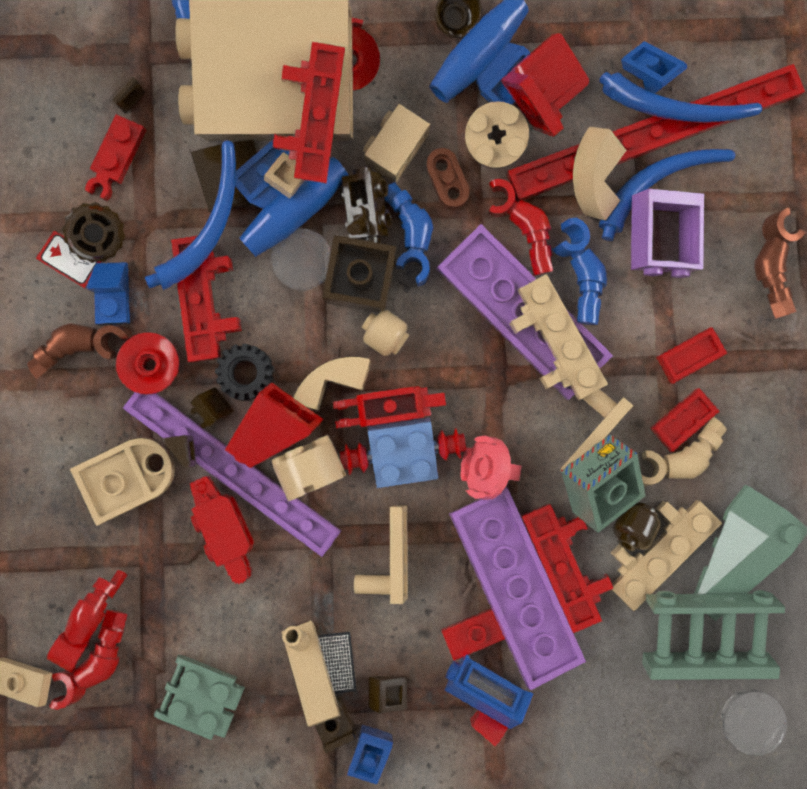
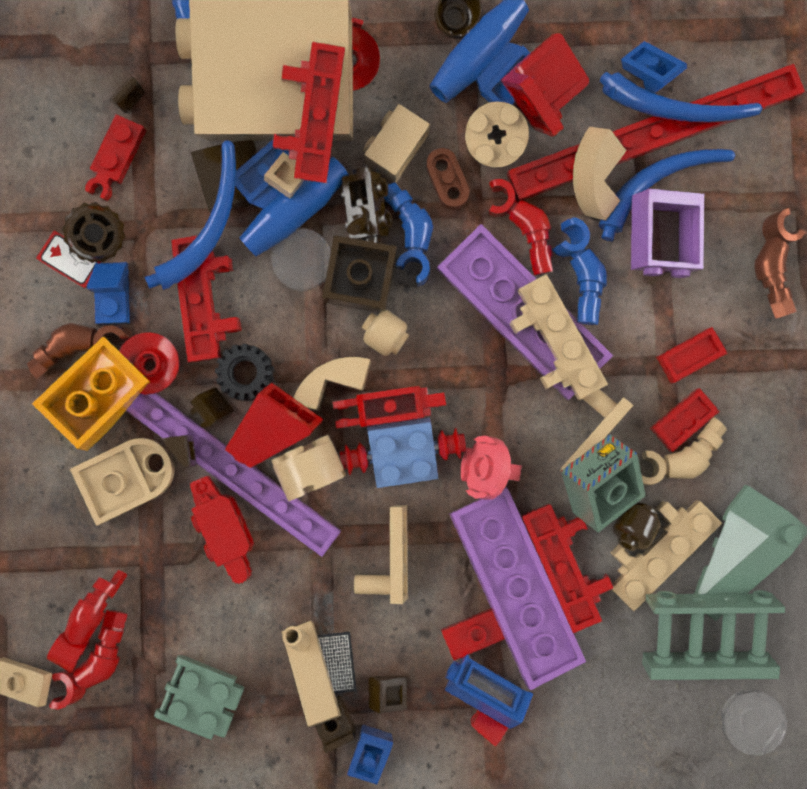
none -> light orange slope [32,336,150,451]

